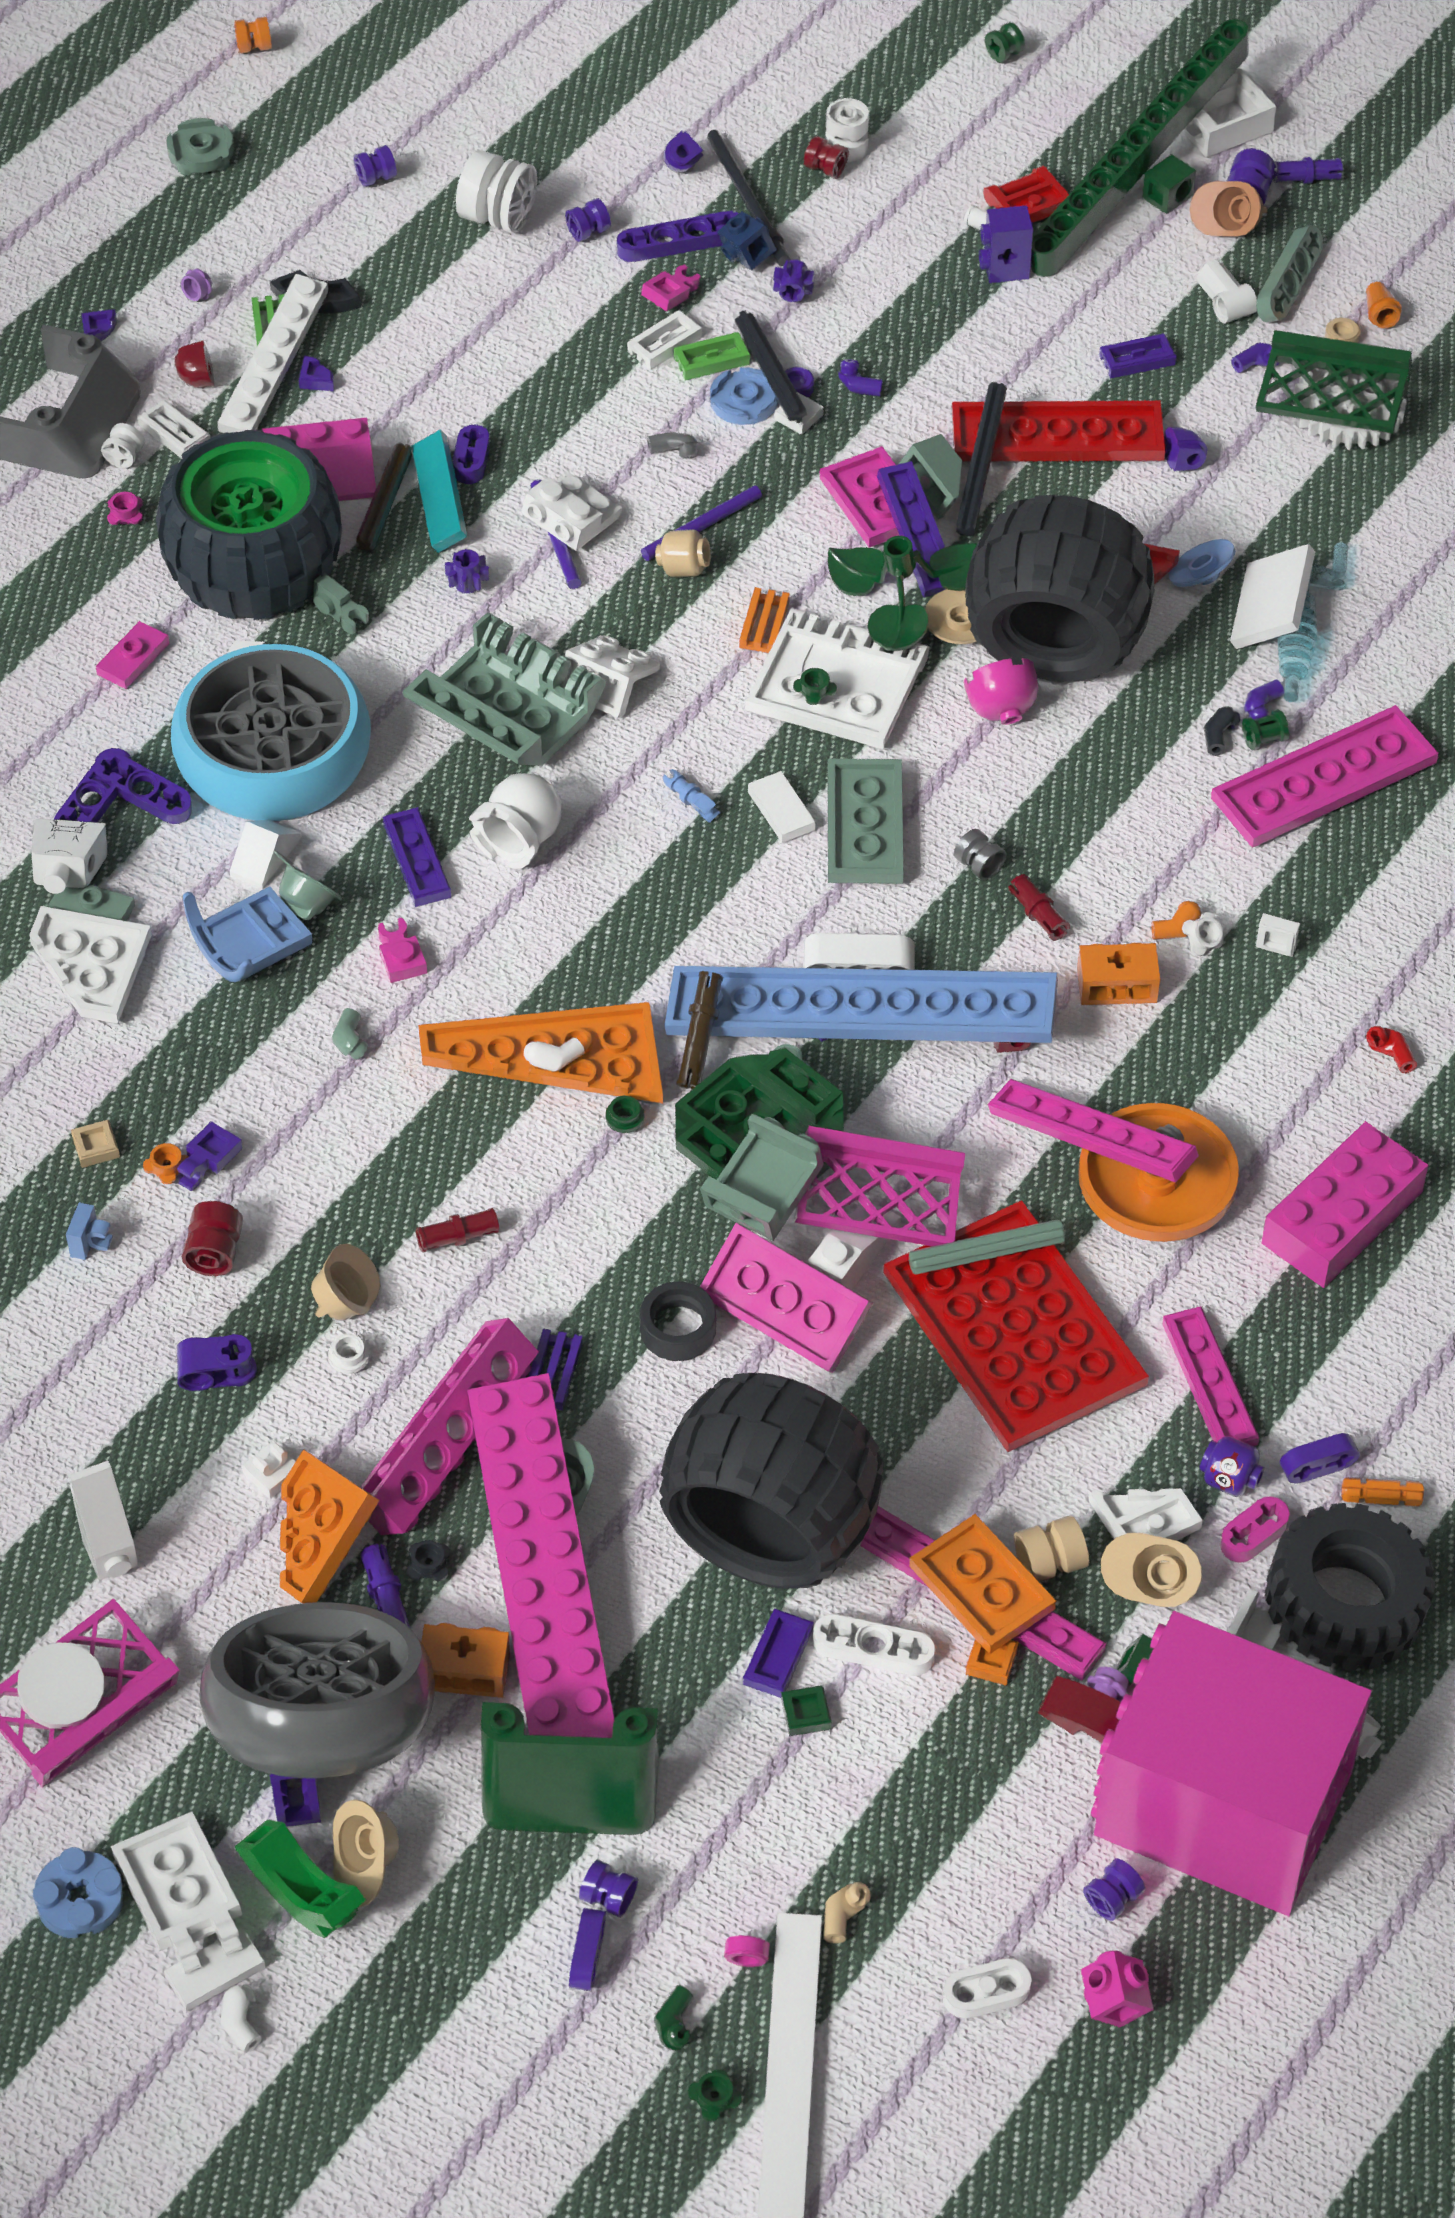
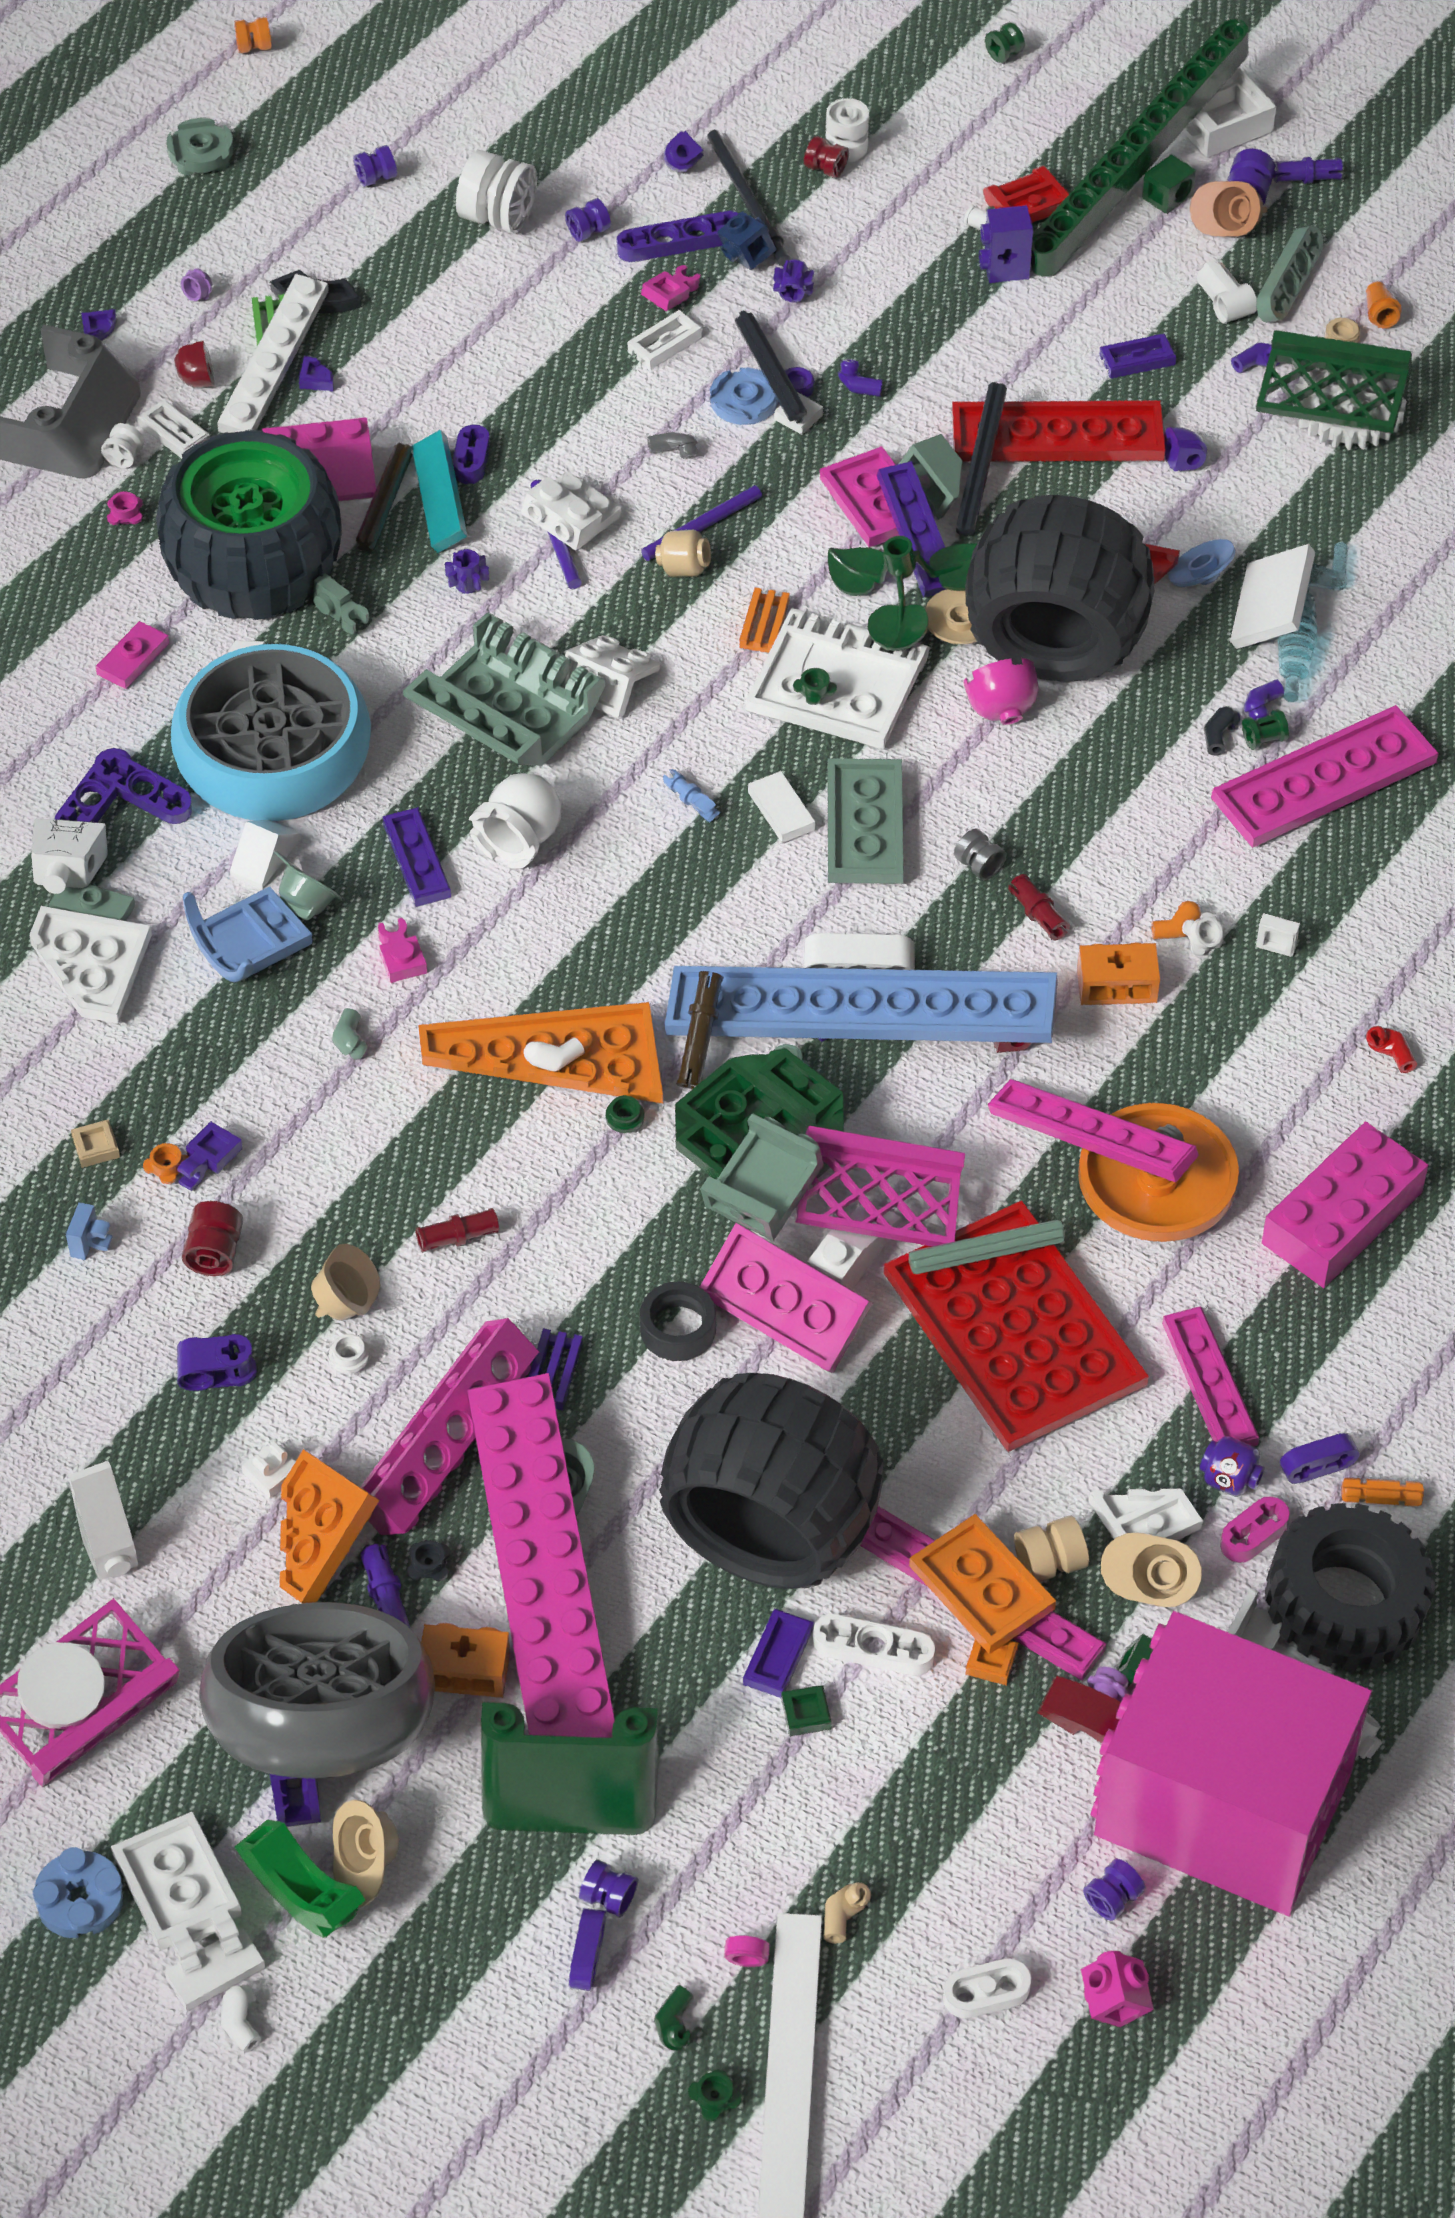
bright green tile [674,332,750,381] -> none

